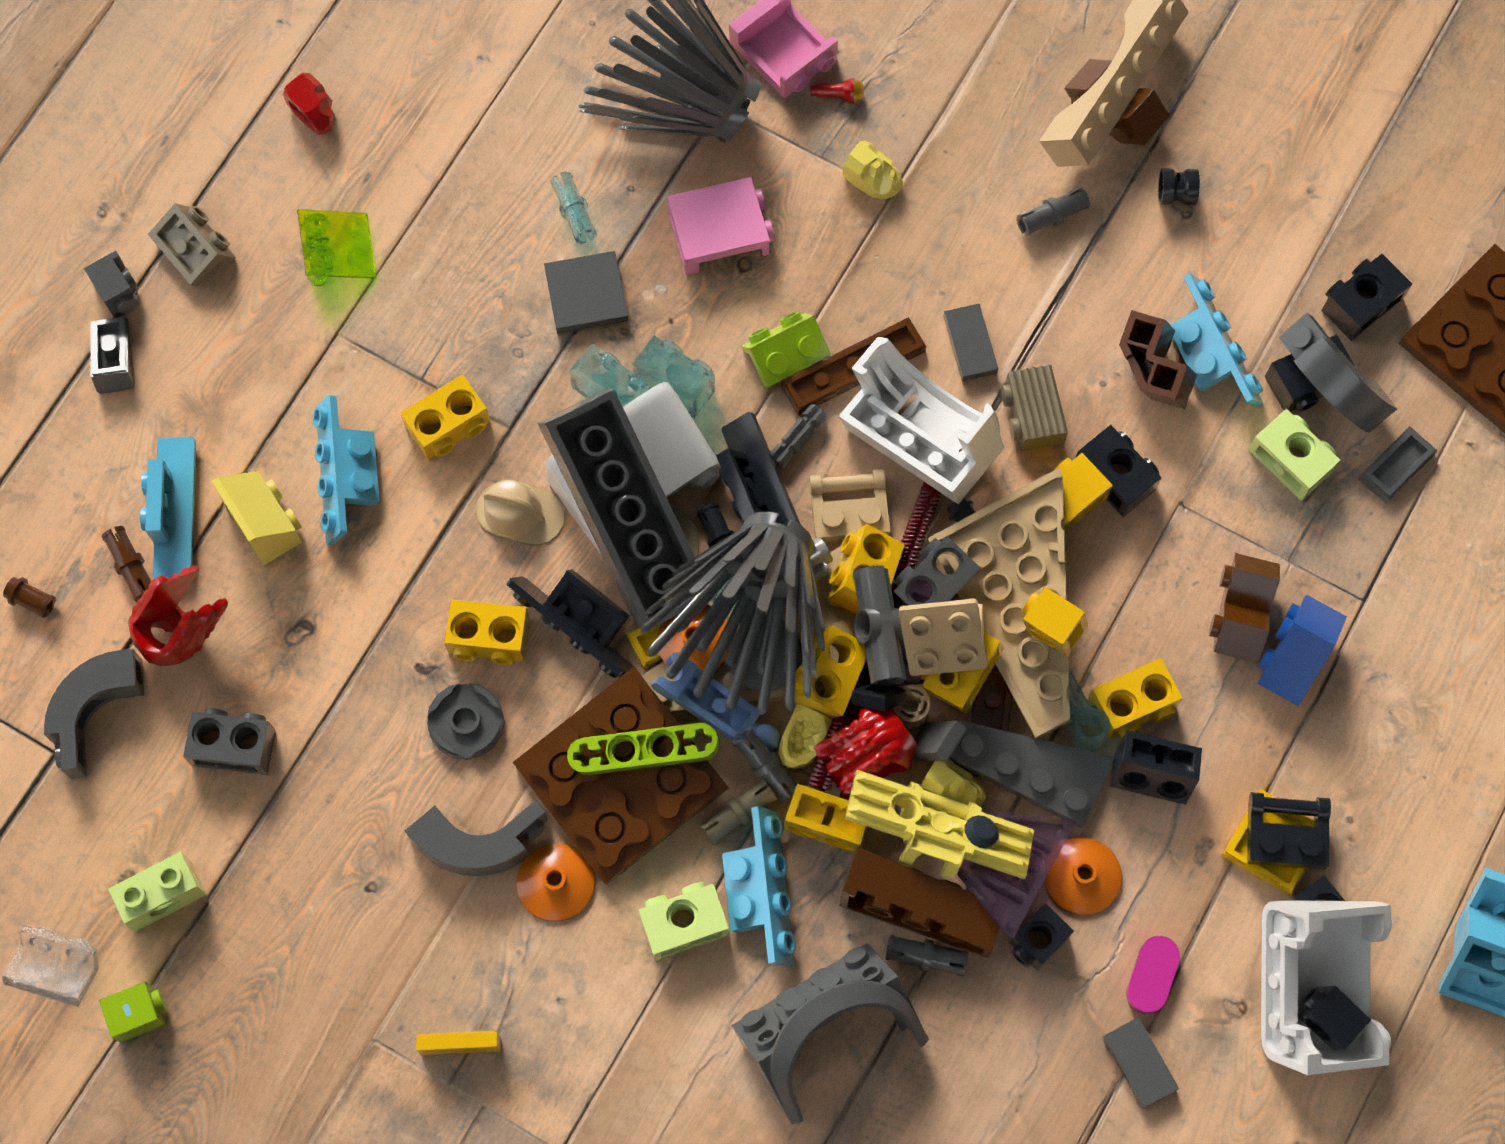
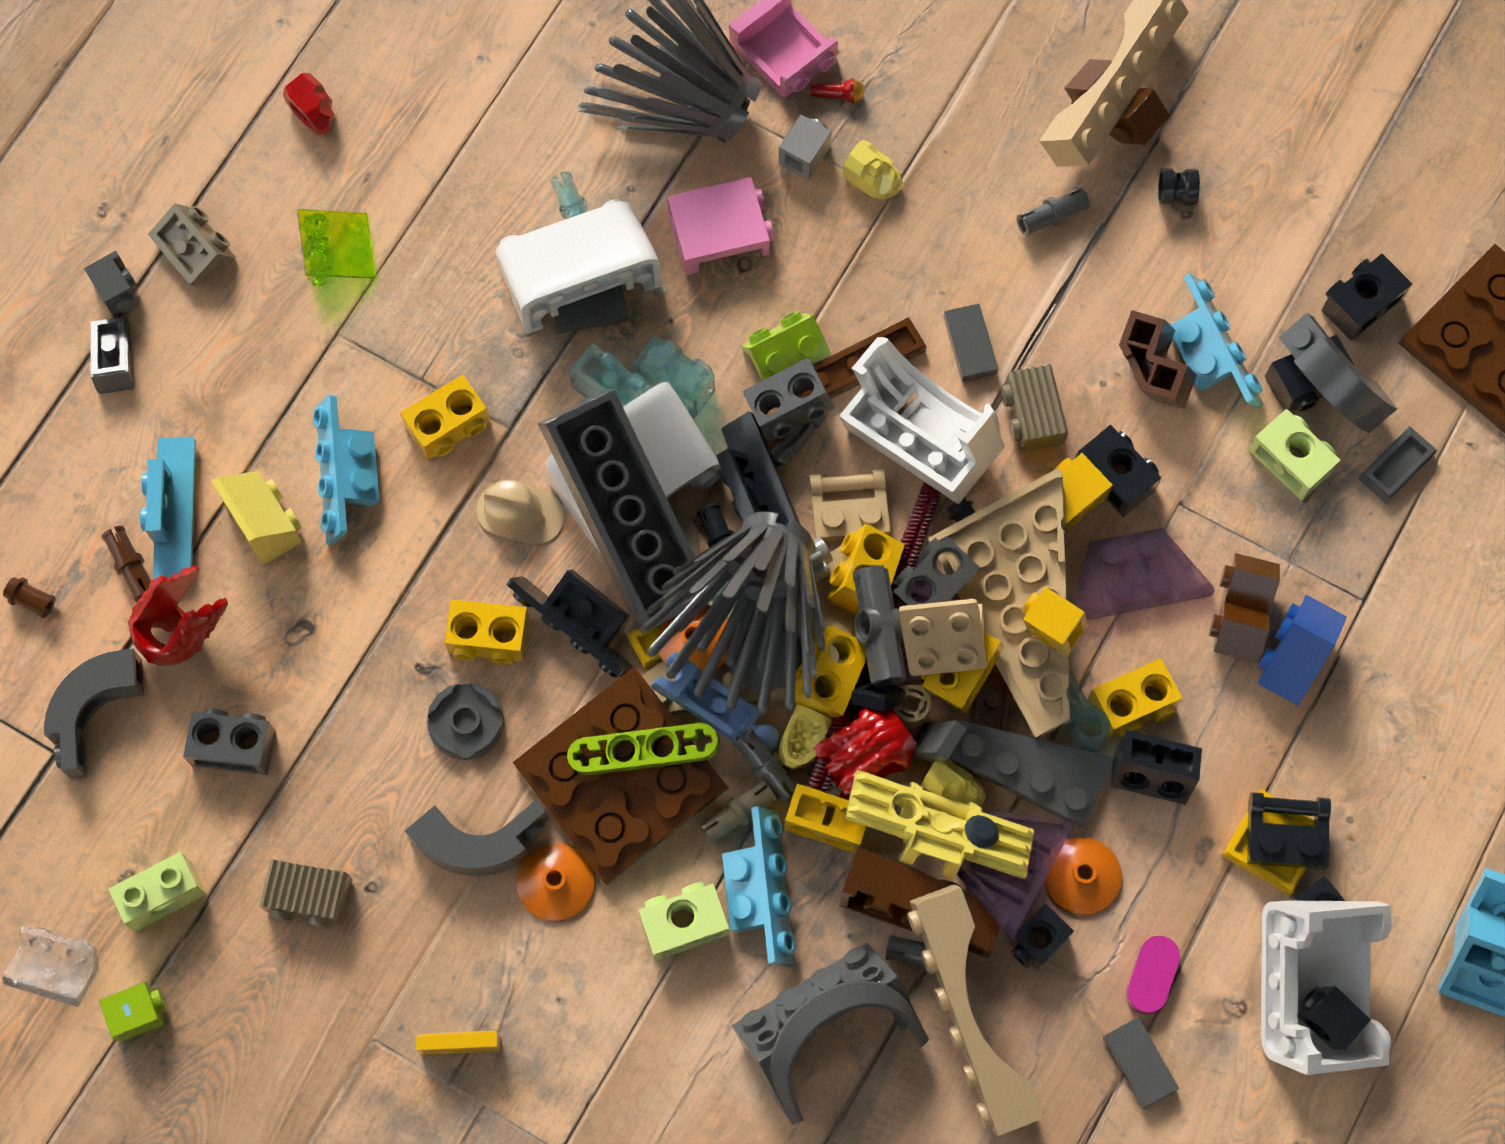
none -> dark tan brick [260,860,352,930]
none -> white windscreen [495,199,662,334]
none -> dark grey brick [742,357,835,442]
none -> light grey brick [778,114,832,180]
none -> tan arch [907,885,1044,1136]
none -> clear purple wing [1074,528,1215,620]

